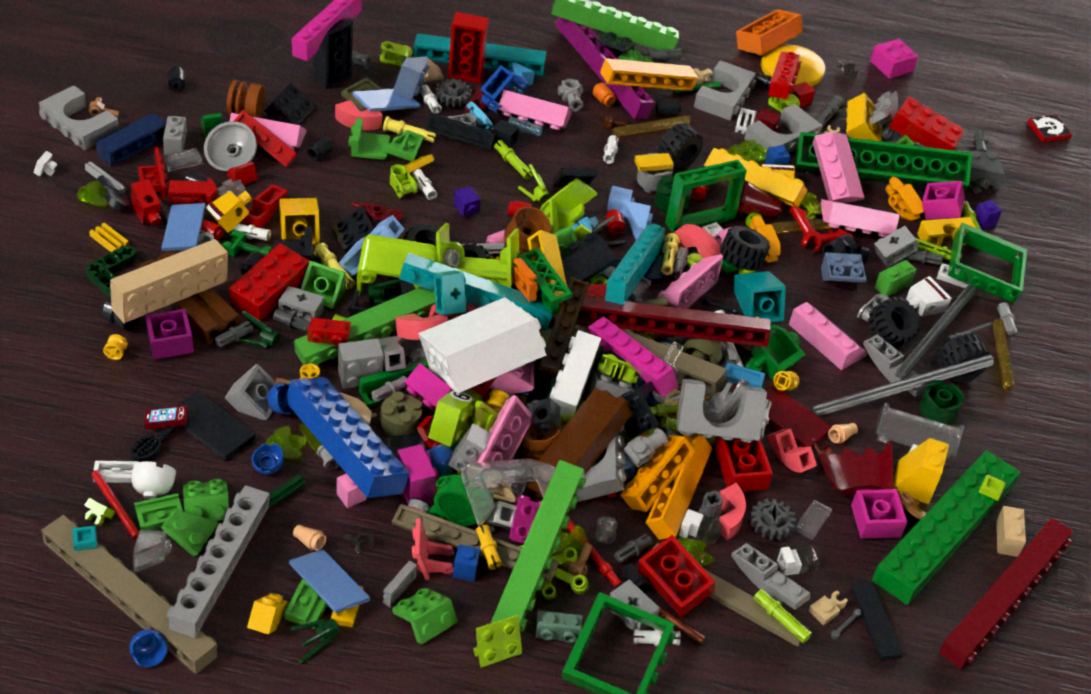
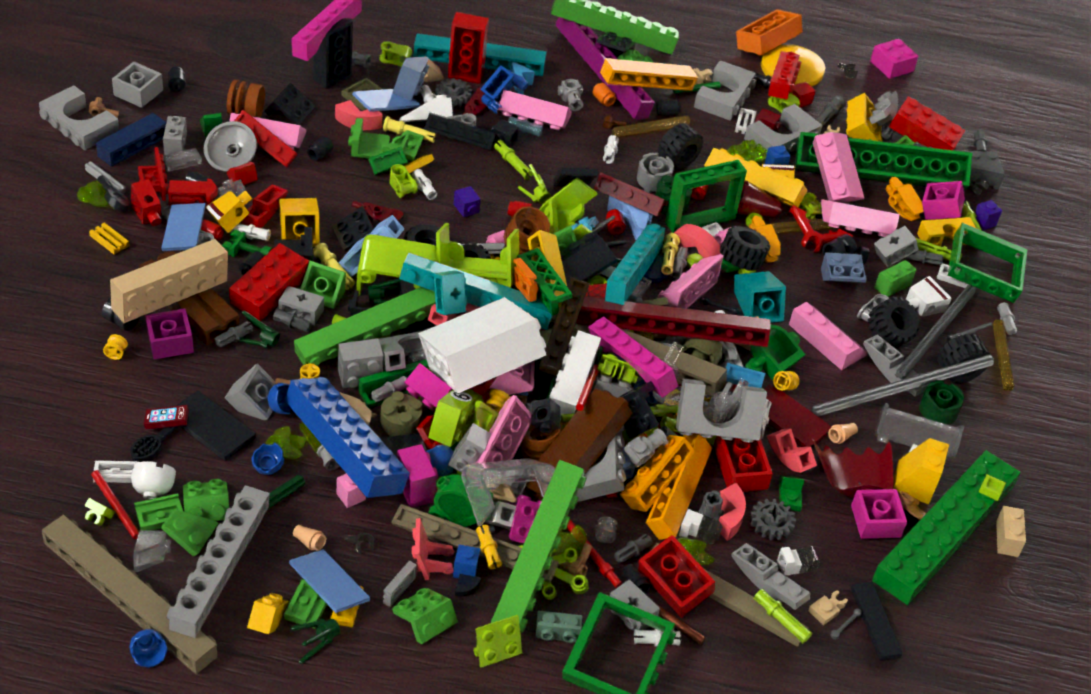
white tile [33,151,57,176] -> none
teal tile [72,526,98,551] -> none
dark green beam [86,246,136,298] -> none
red bracket [307,318,351,346] -> none
coral brick [395,313,448,340] -> none
light grey tile [407,499,430,513] -> none
light grey tile [444,249,460,268] -> none
medium azure tile [466,101,493,131] -> none
yellow tile [635,153,674,172] -> none
dark grey axle [649,48,681,61] -> none
clear tile [795,499,832,540] -> none
dark red brick [939,517,1073,669] -> none
tile [1027,114,1072,142] -> none
none -> light grey brick [112,61,163,108]
none -> green plate [368,147,408,175]
none -> white slope [399,95,453,122]
none -> black tile [455,574,481,596]
none -> red bar [576,364,599,411]
none -> dark red fence [594,172,669,217]
none -> green slope [779,475,804,512]

